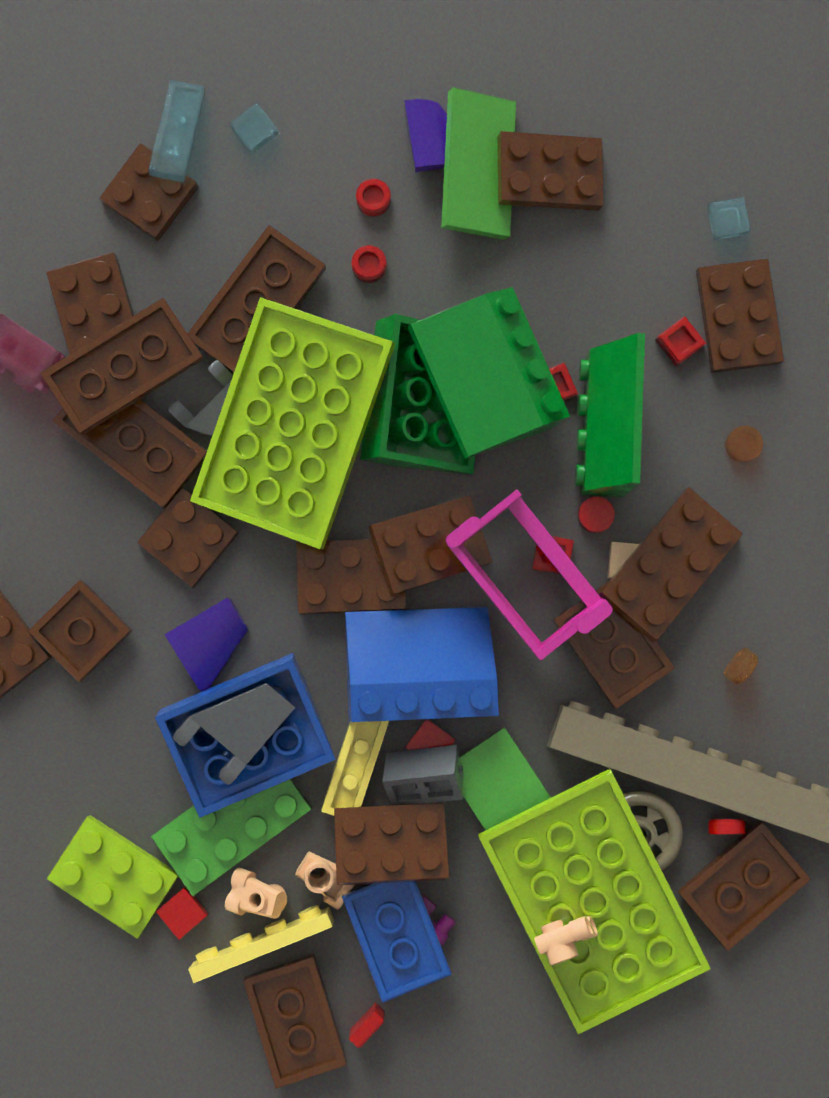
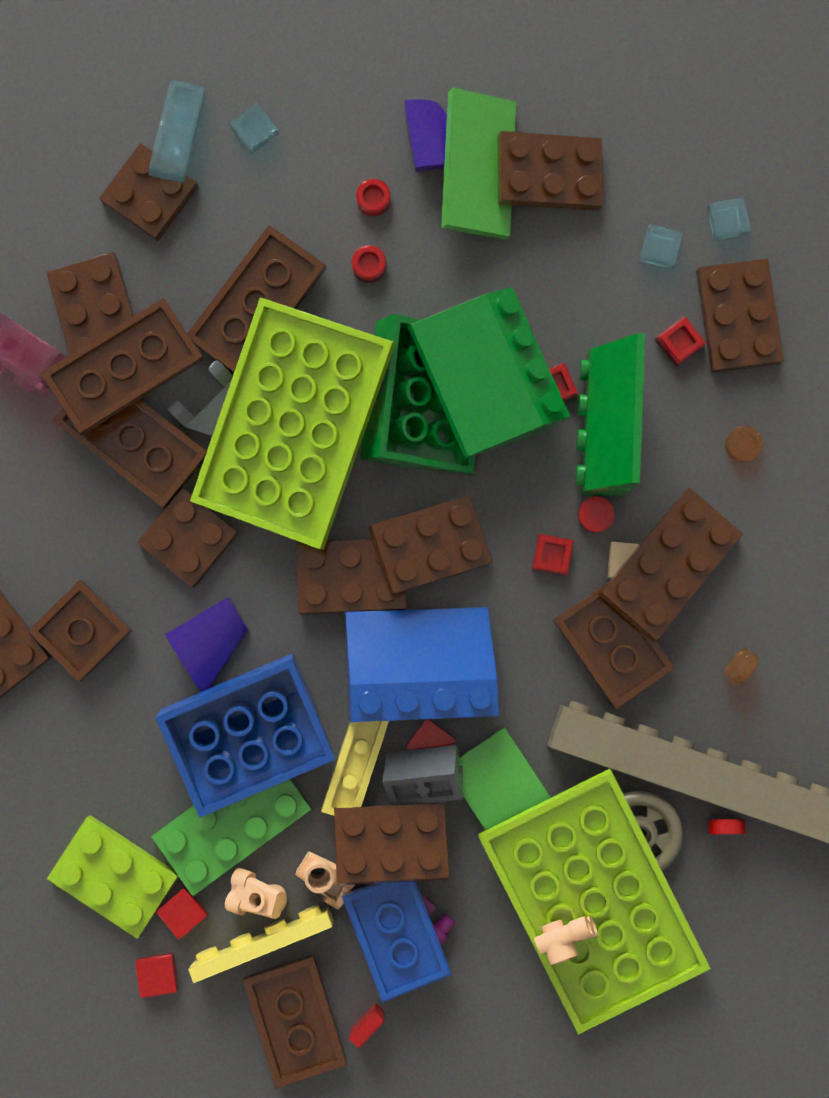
dark grey flag [173,683,295,785] -> none
dark pink piece [446,490,612,661] -> none
reddish brown plate [677,821,811,951] -> none
none -> red tile [135,952,179,998]
none -> clear light blue tile [639,224,683,269]

